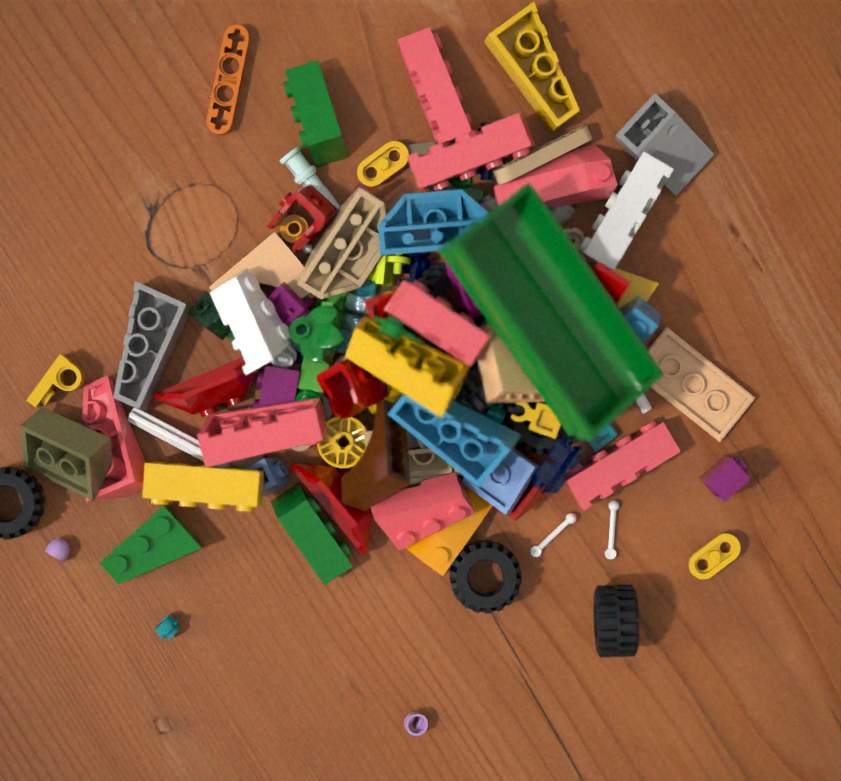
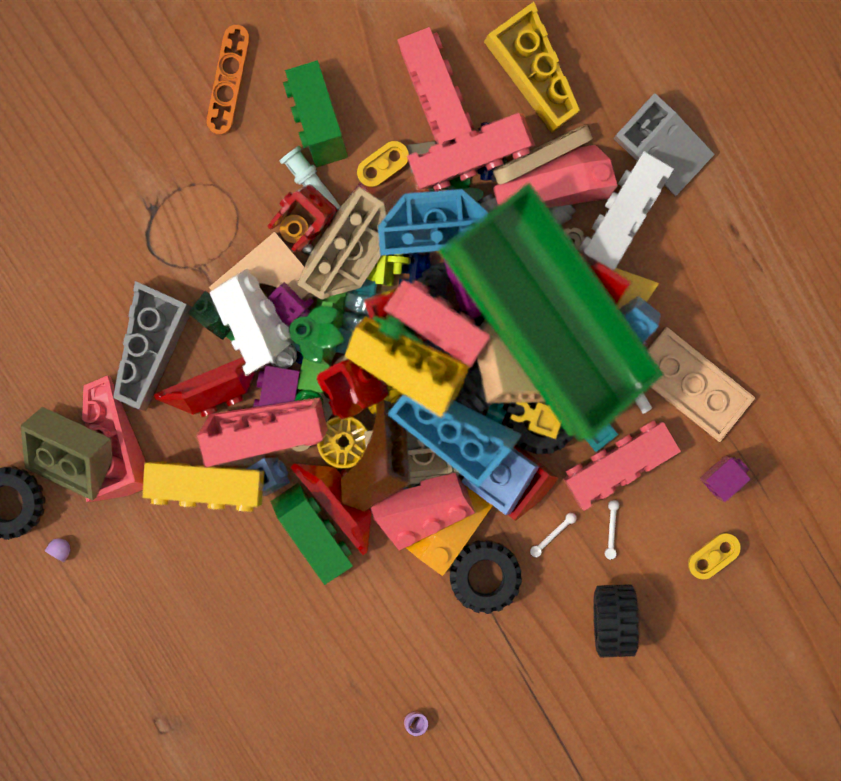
yellow plate [26,354,85,407] -> none
green wedge [99,505,204,584] -> none
white axle [128,407,231,469] -> none
teal plate [154,614,180,640] -> none
clear blue hinge [532,436,584,495] -> none

